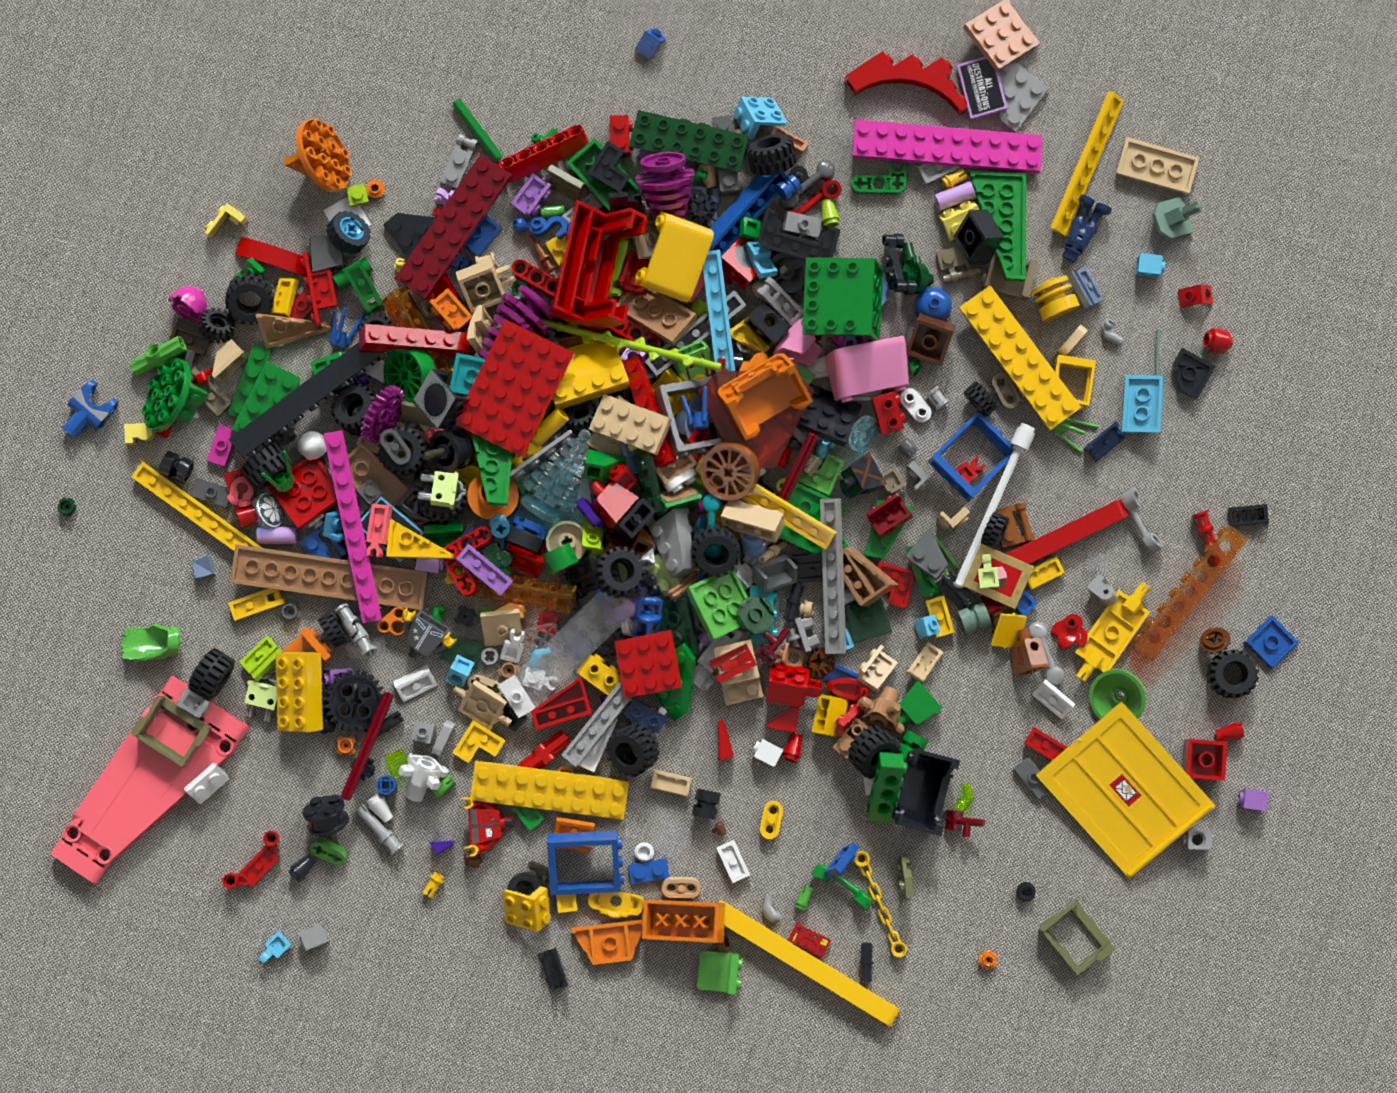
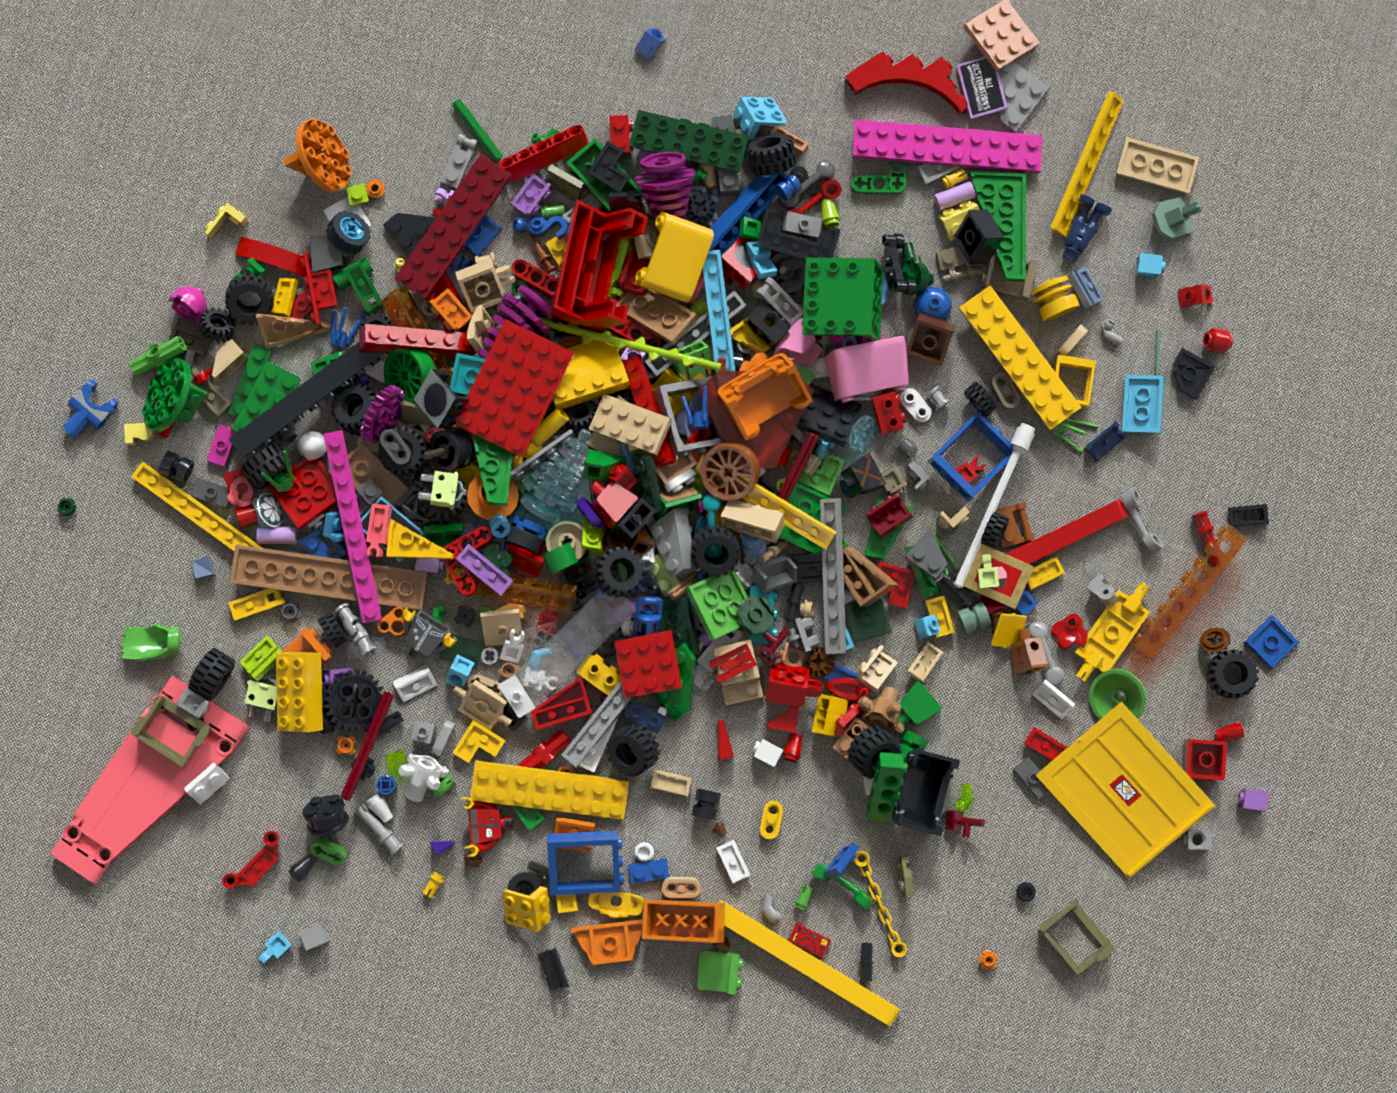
green plate [908,358,923,376] -> none

